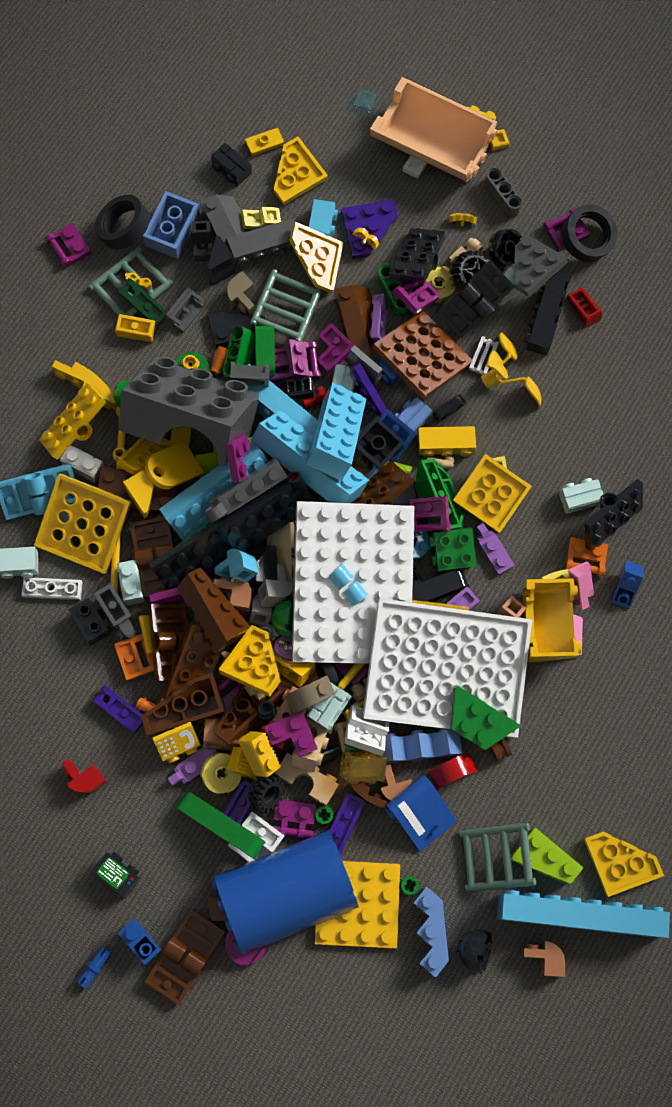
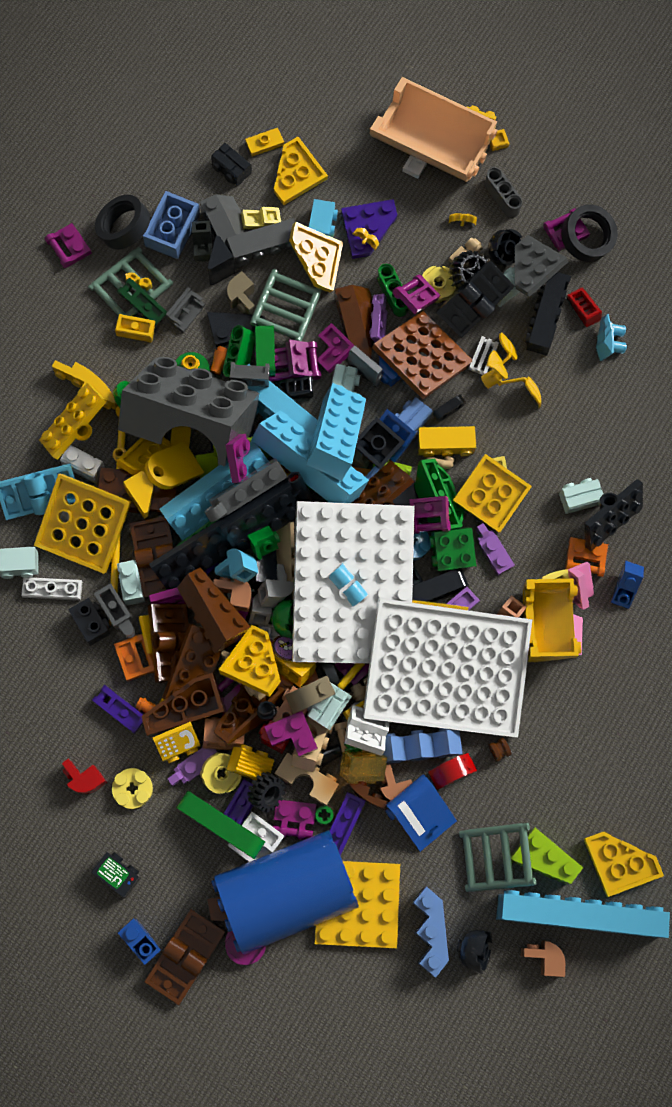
blue pin [76,946,112,989] -> none
yellow brick [238,731,281,777] -> none
red arm [302,387,327,408] -> none
dark purple plate [349,363,387,415] -> none
clear light blue tile [354,89,377,112] -> none
black plate [389,228,445,283] -> none
green bush [400,876,419,895] -> none
green wing [450,685,520,750] -> none
none -> light yellow plate [112,768,153,809]
none -> green brick [247,526,281,560]
none -> medium azure connector [596,314,627,361]

